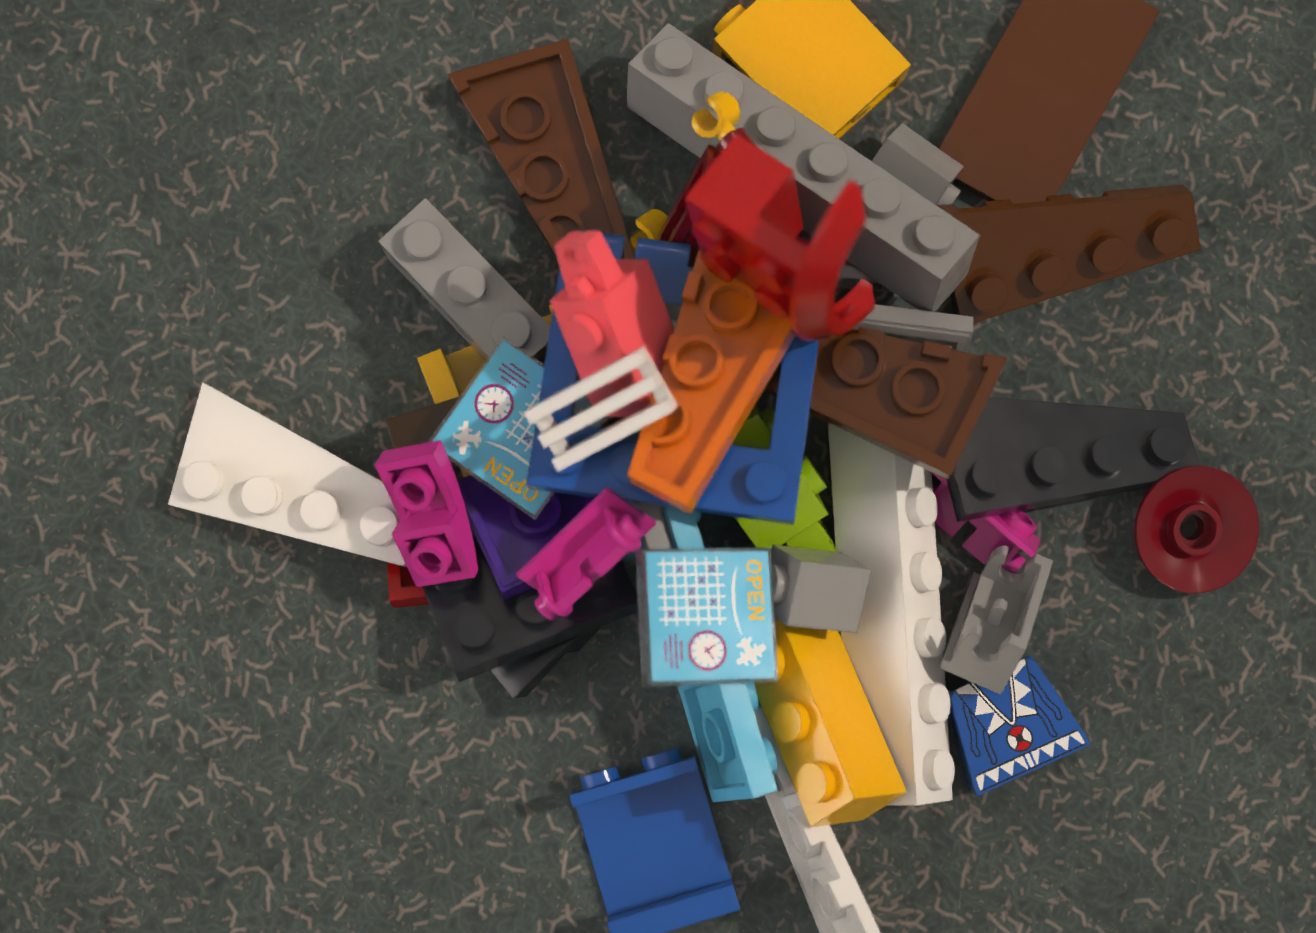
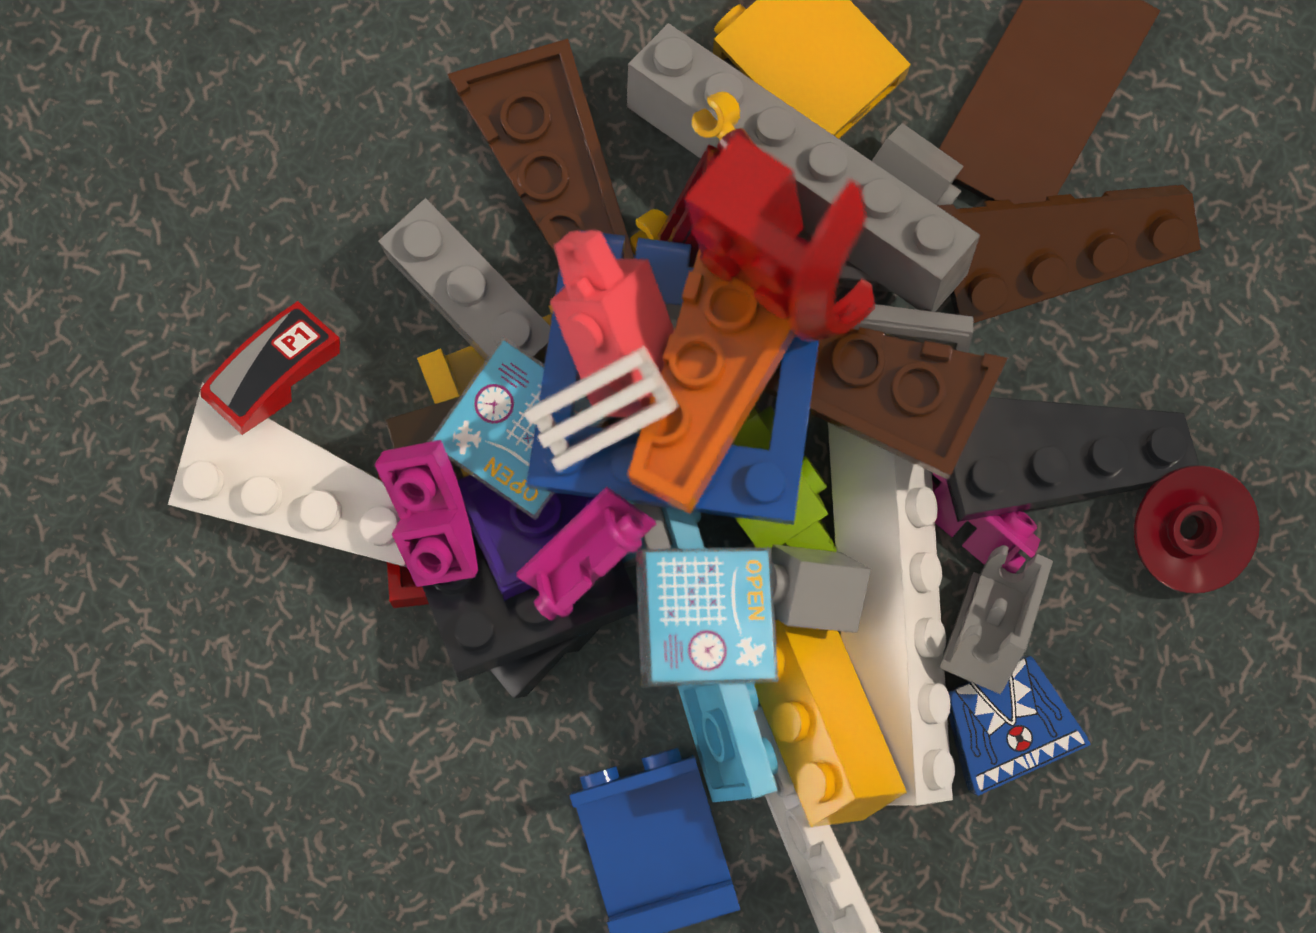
none -> slope [200,301,340,435]

